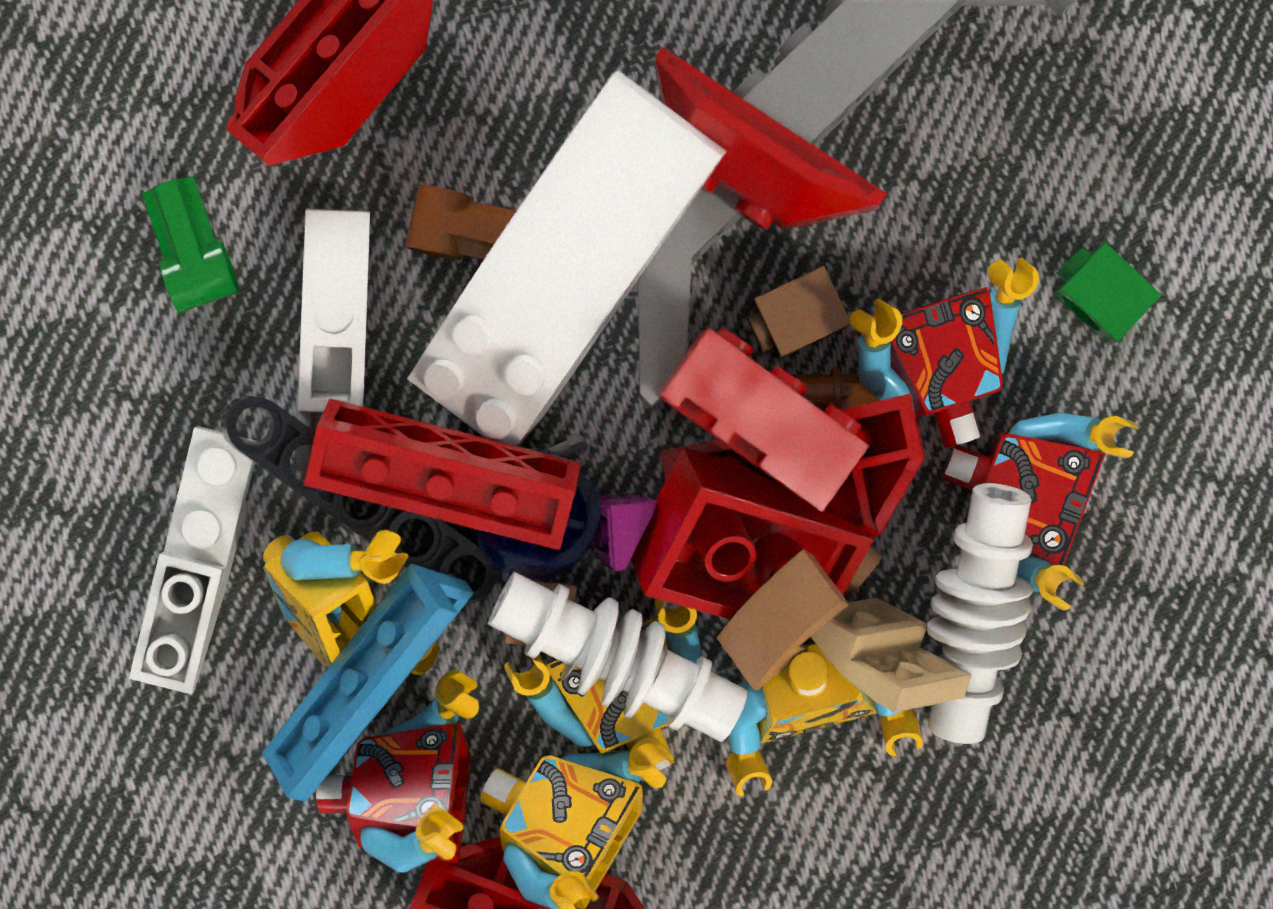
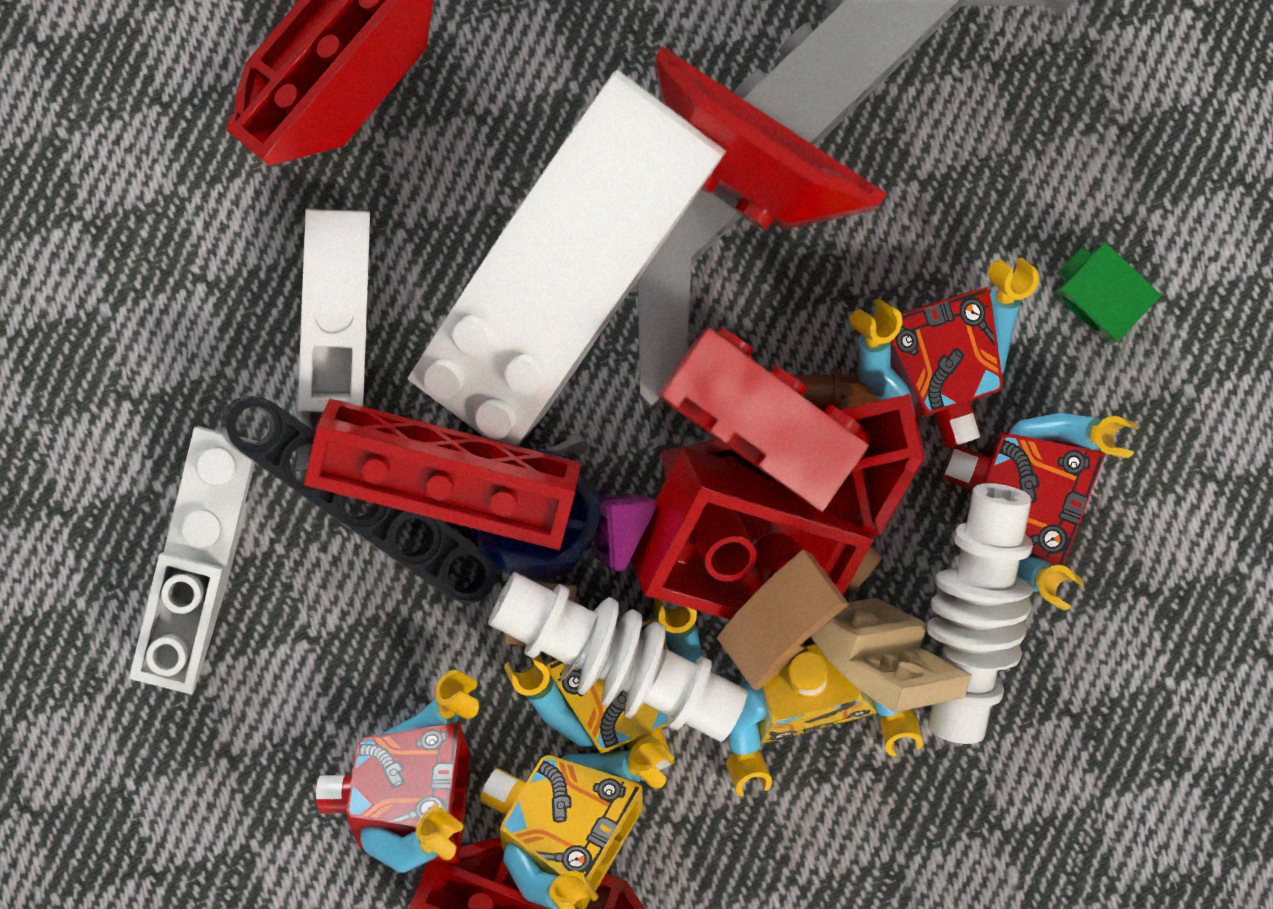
green piece [142,176,239,313] -> none
dark azure fence [262,564,474,802] -> none
torso [263,530,440,675] -> none
dark orange piece [405,185,517,261] -> none
medium nougat brick [747,266,851,360] -> none

